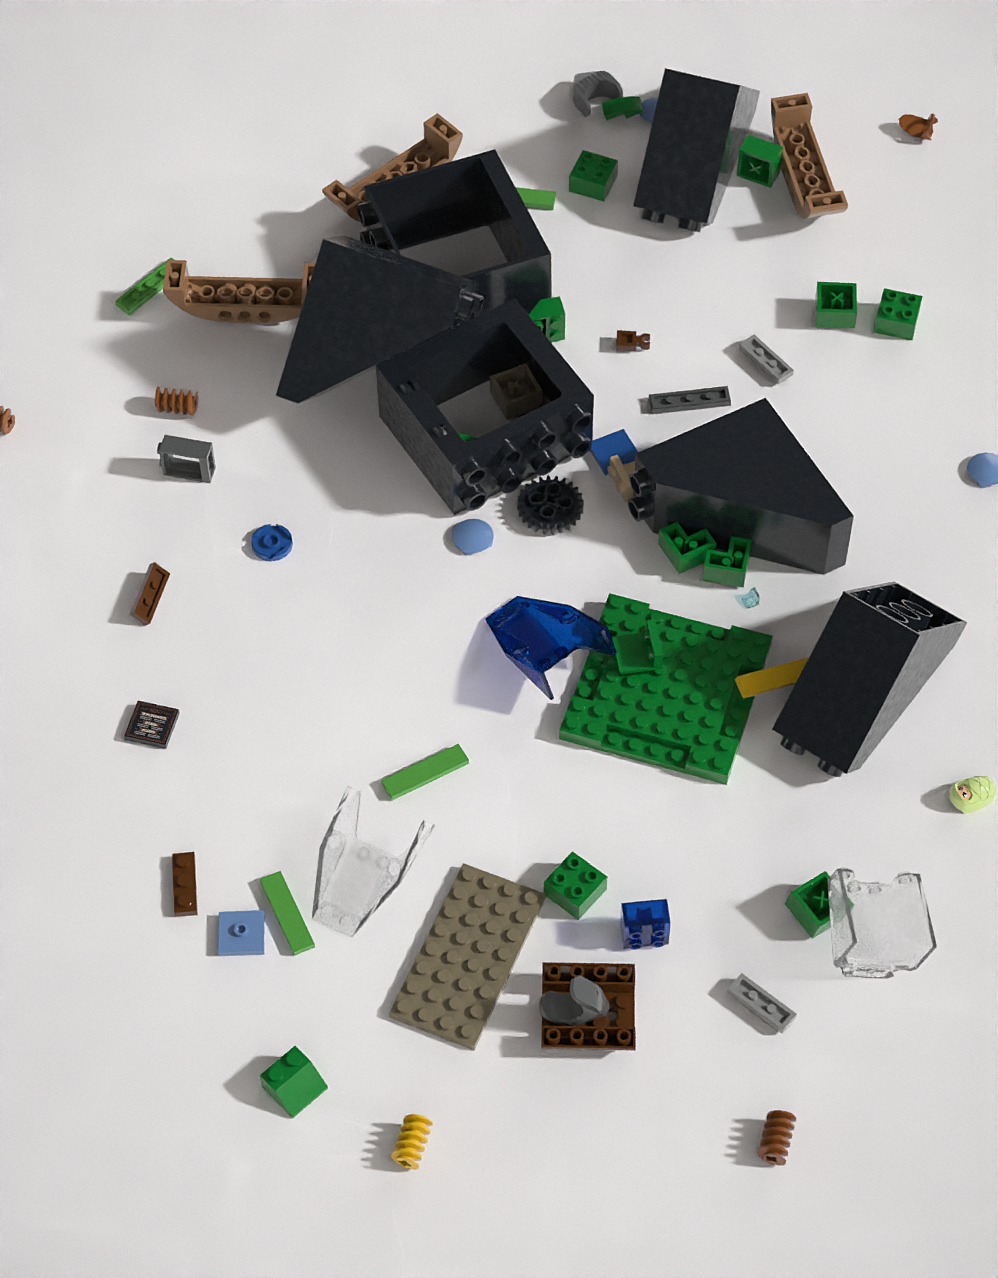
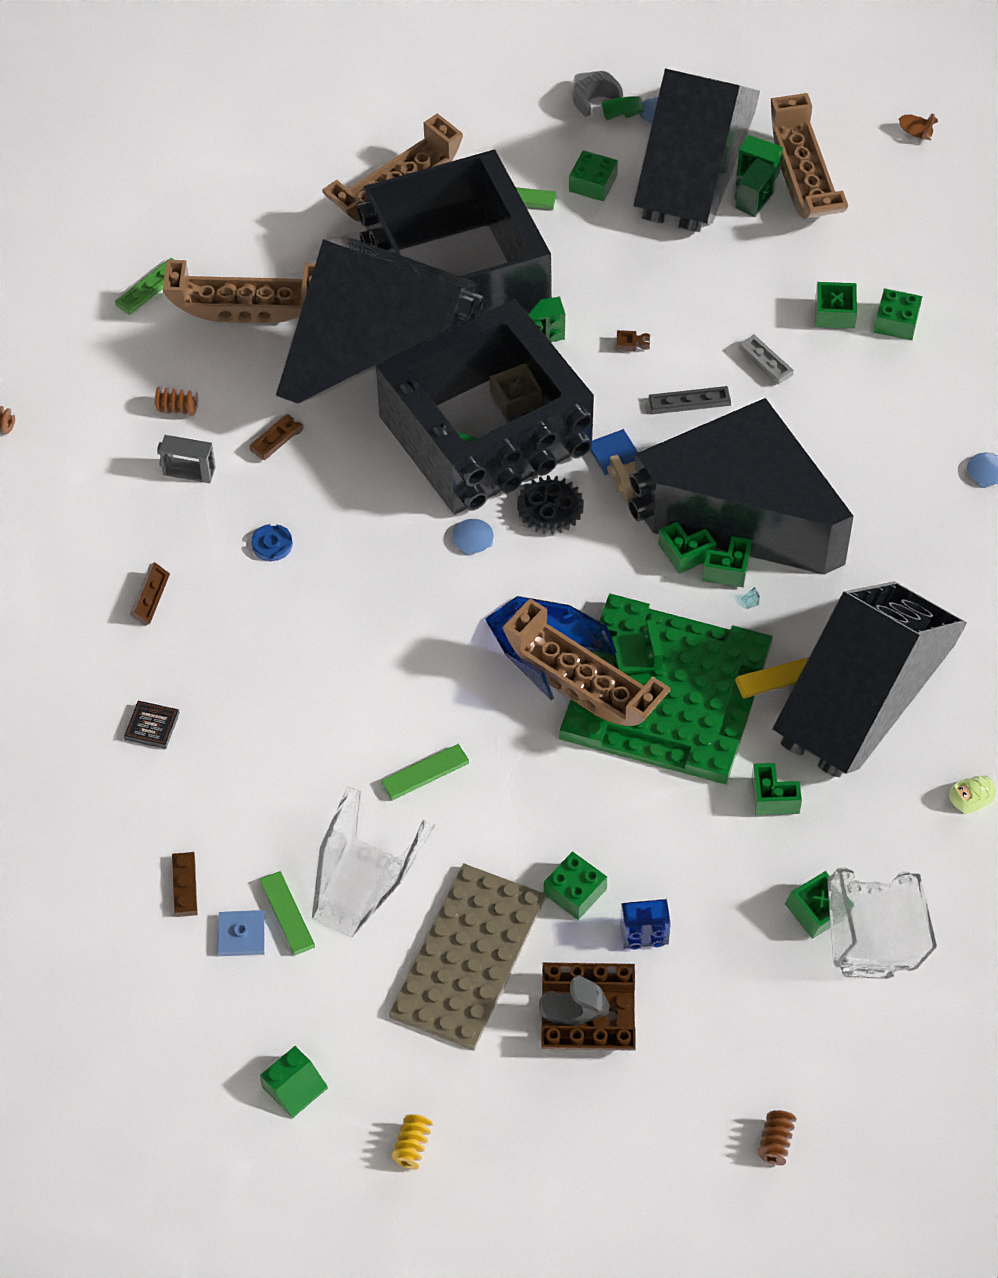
light grey plate [727,973,797,1034] -> none
none -> reddish brown plate [249,414,304,461]
none -> medium nougat slope [503,598,670,726]
none -> dark green brick [734,158,777,217]
none -> green brick [751,763,802,815]

